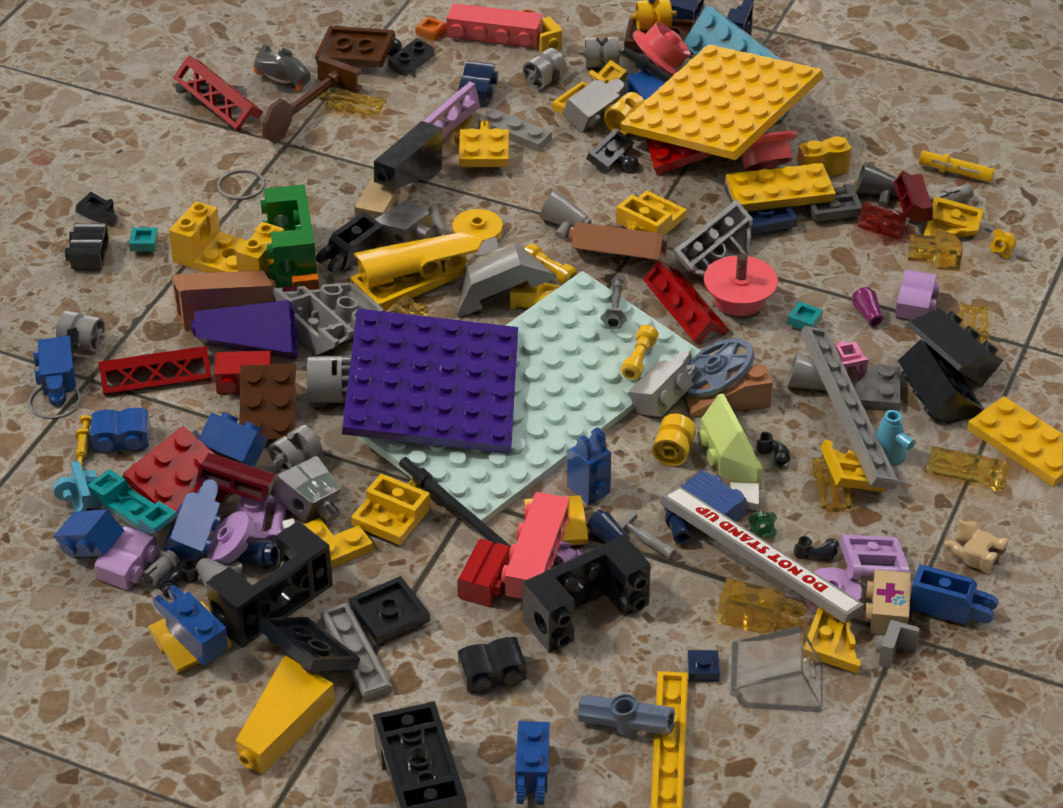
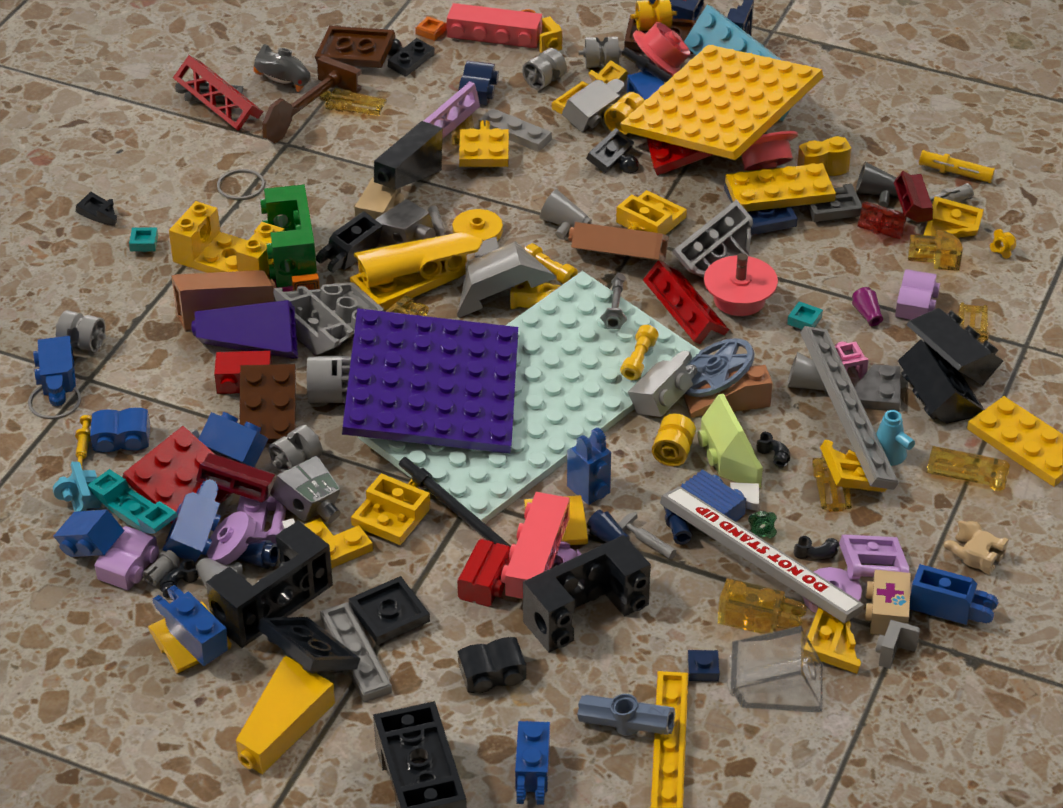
black brick [65,223,109,269] -> none
red fence [98,346,212,394] -> none

